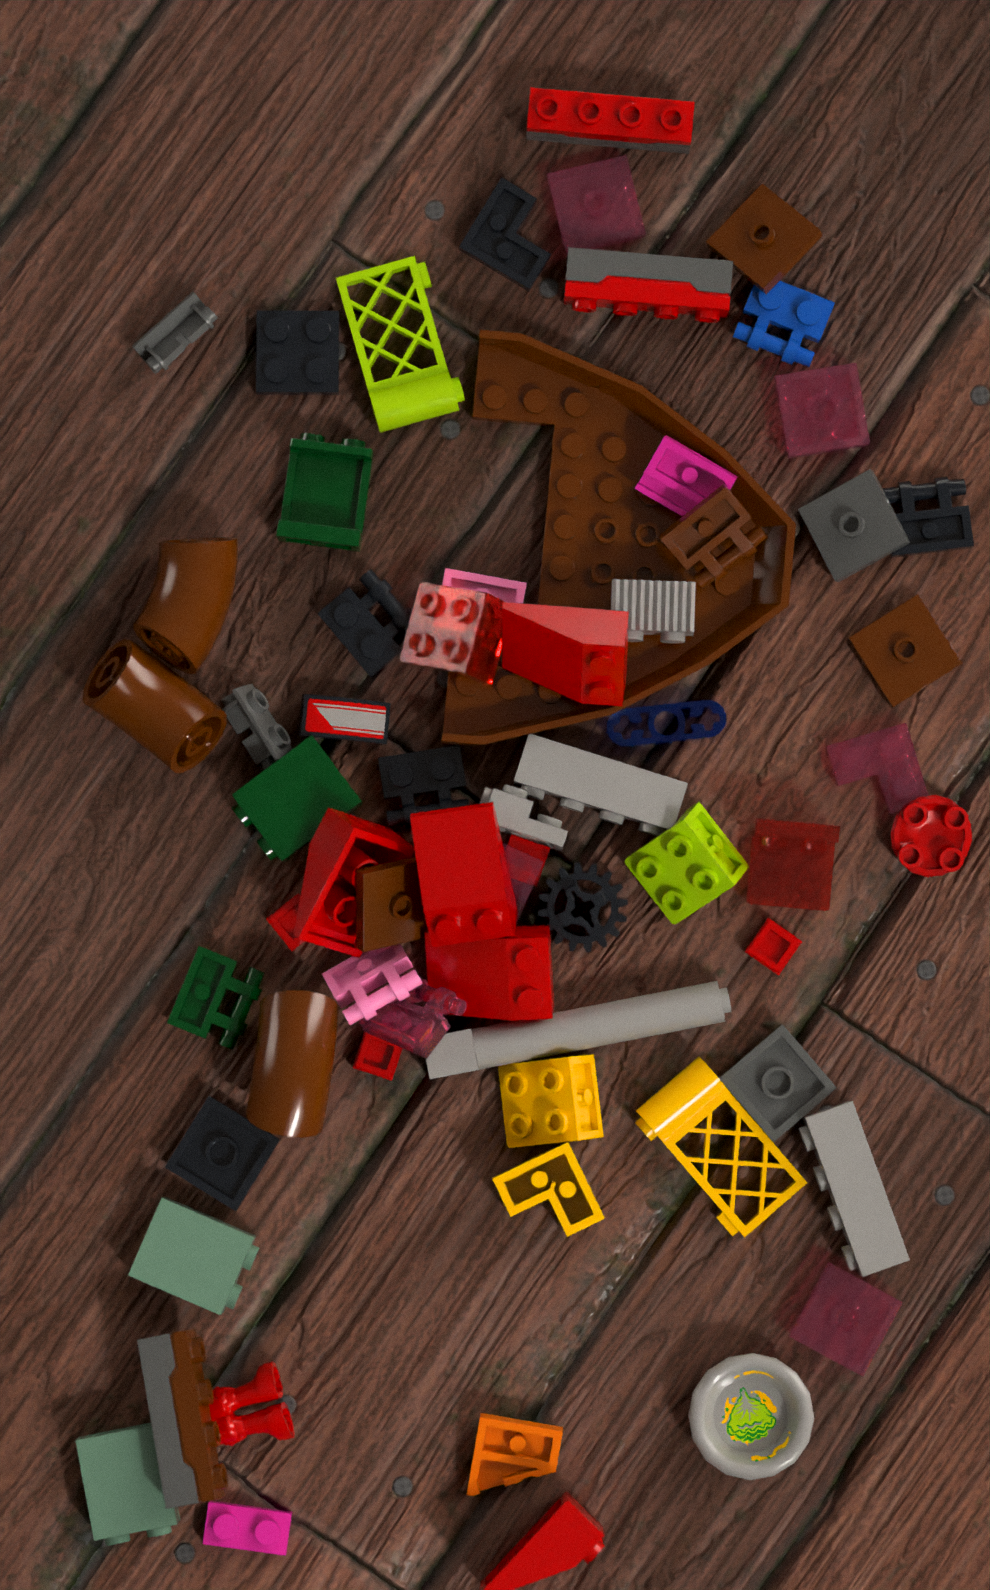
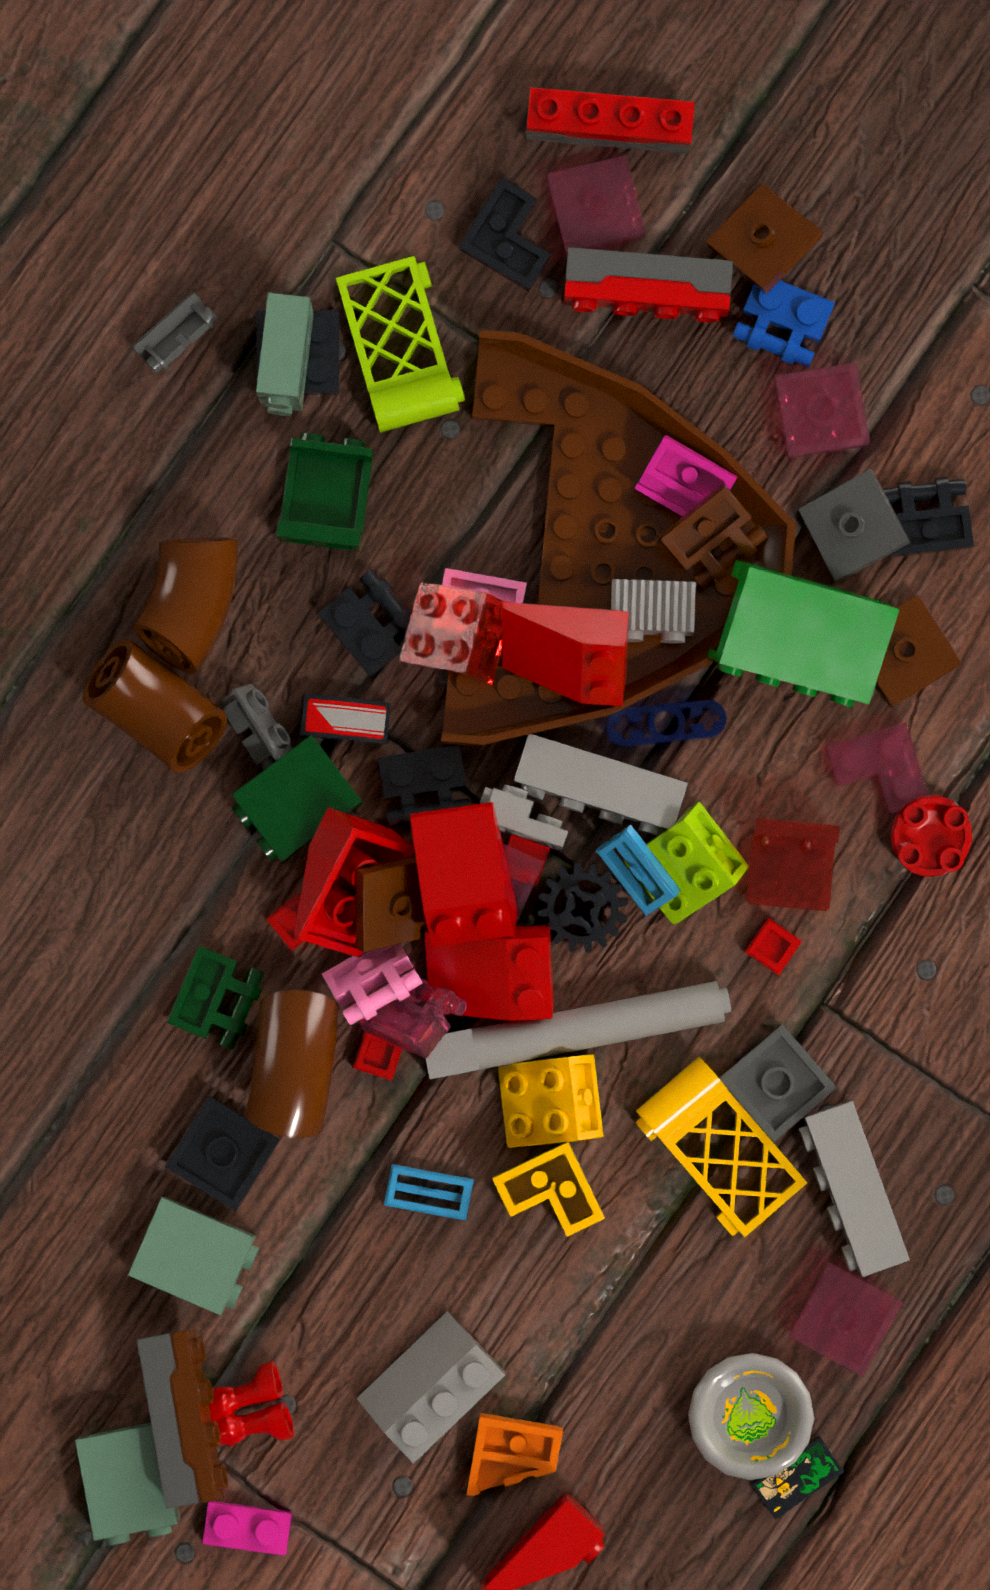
none -> sand green brick [256,293,314,416]
none -> light grey slope [357,1311,505,1464]
none -> dark azure tile [384,1164,474,1221]
none -> dark azure tile [595,825,681,916]
none -> panel [707,560,900,707]
none -> tile [751,1436,844,1520]

